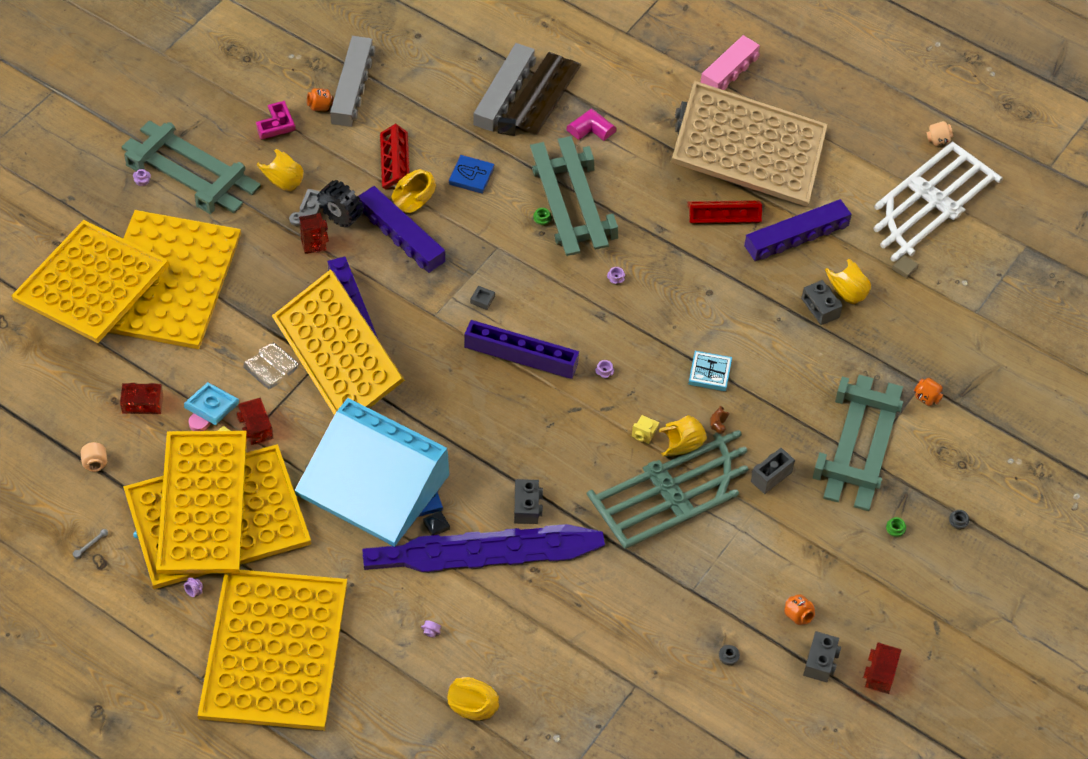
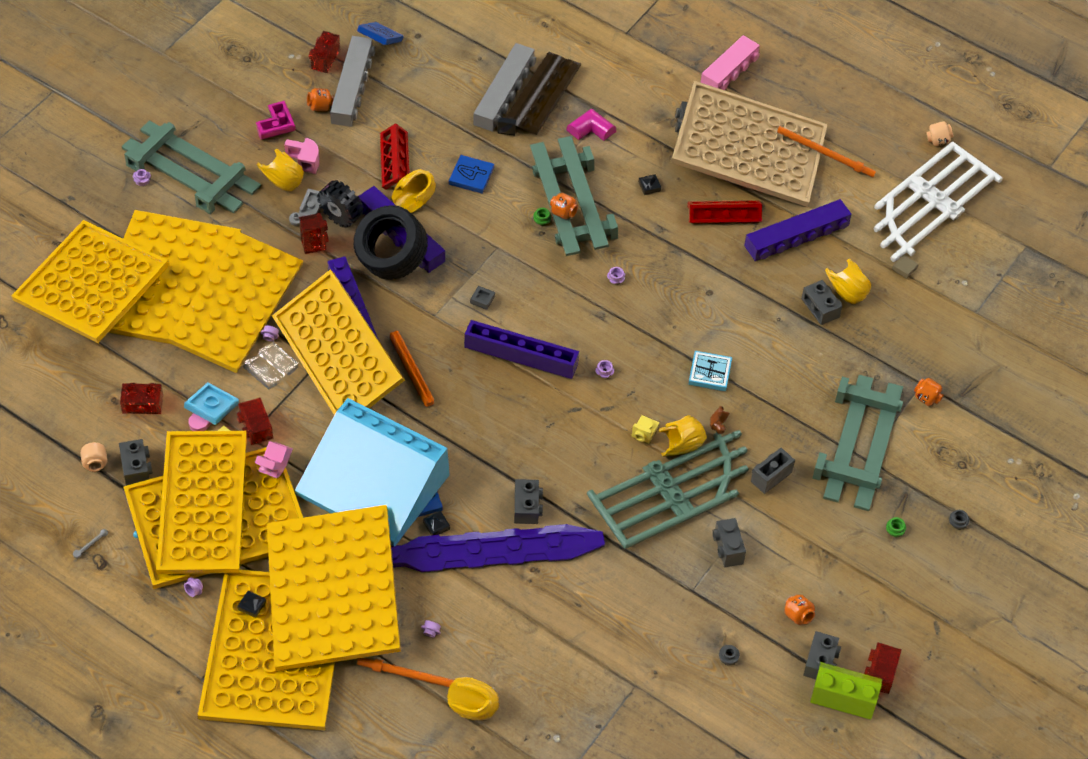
none -> dark grey brick [119,439,153,486]
none -> yellow plate [167,231,303,373]
none -> black tile [237,591,266,618]
none -> bright pink brick [255,441,293,478]
none -> lavender plate [261,326,279,341]
none -> yellow plate [267,505,401,671]
none -> bright pink brick [284,138,319,174]
none -> clear red brick [309,31,340,73]
none -> black tyre [353,205,428,280]
none -> blue tile [357,22,404,45]
none -> orange bar [357,658,454,687]
none -> orange axle [390,330,434,407]
none -> orange head [550,193,578,220]
none -> black tile [638,174,661,195]
none -> dark grey brick [712,518,746,567]
none -> orange bar [777,126,876,177]
none -> lime slope [810,662,882,720]

